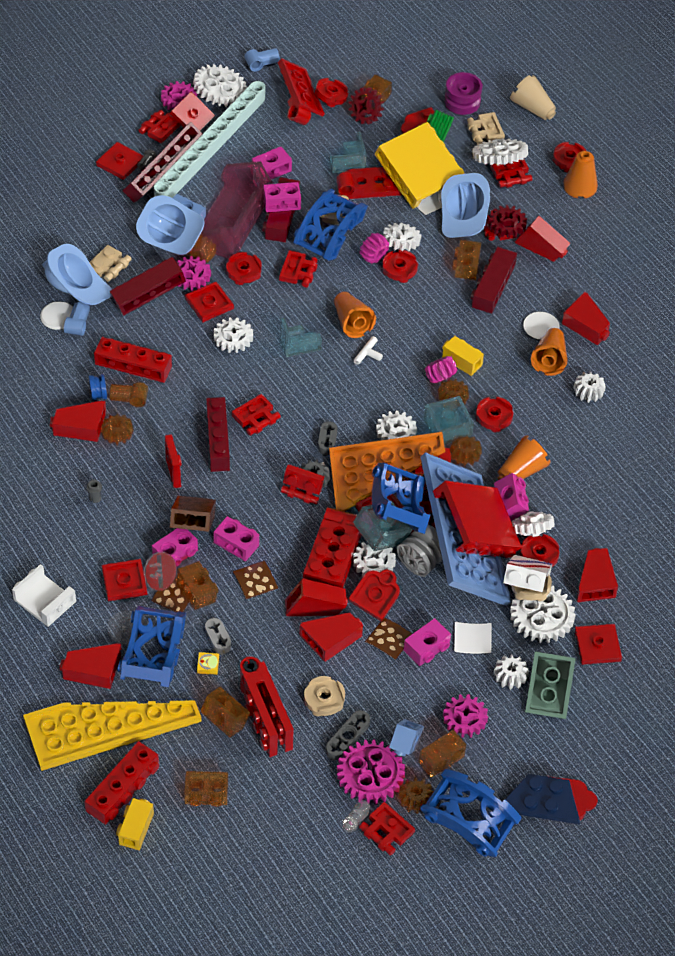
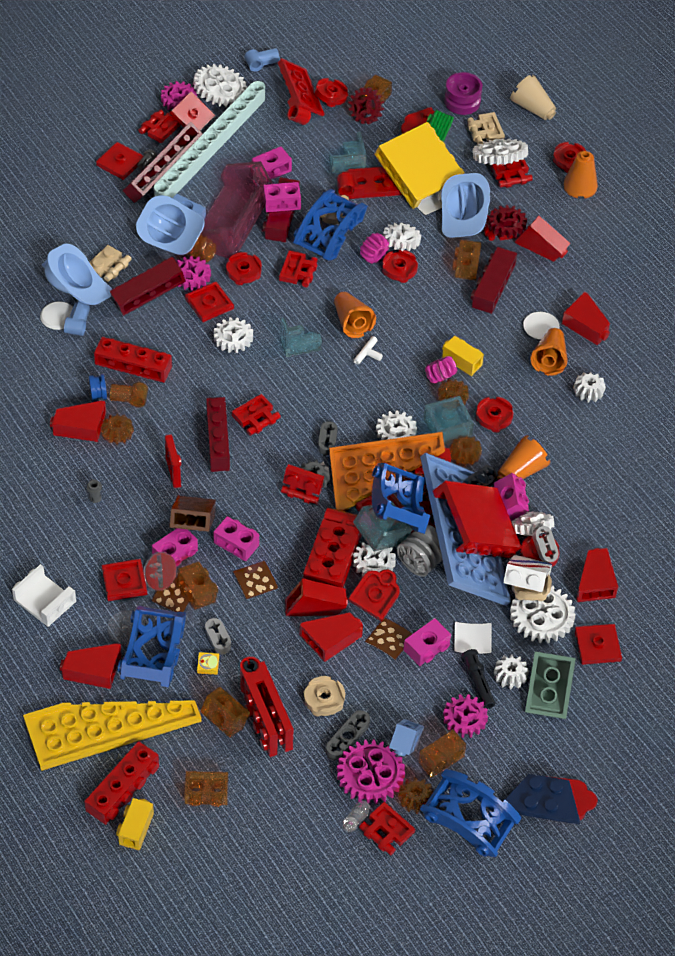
none -> black pin [461,649,496,709]
none -> black beam [462,465,498,486]
none -> light grey beam [532,526,559,562]

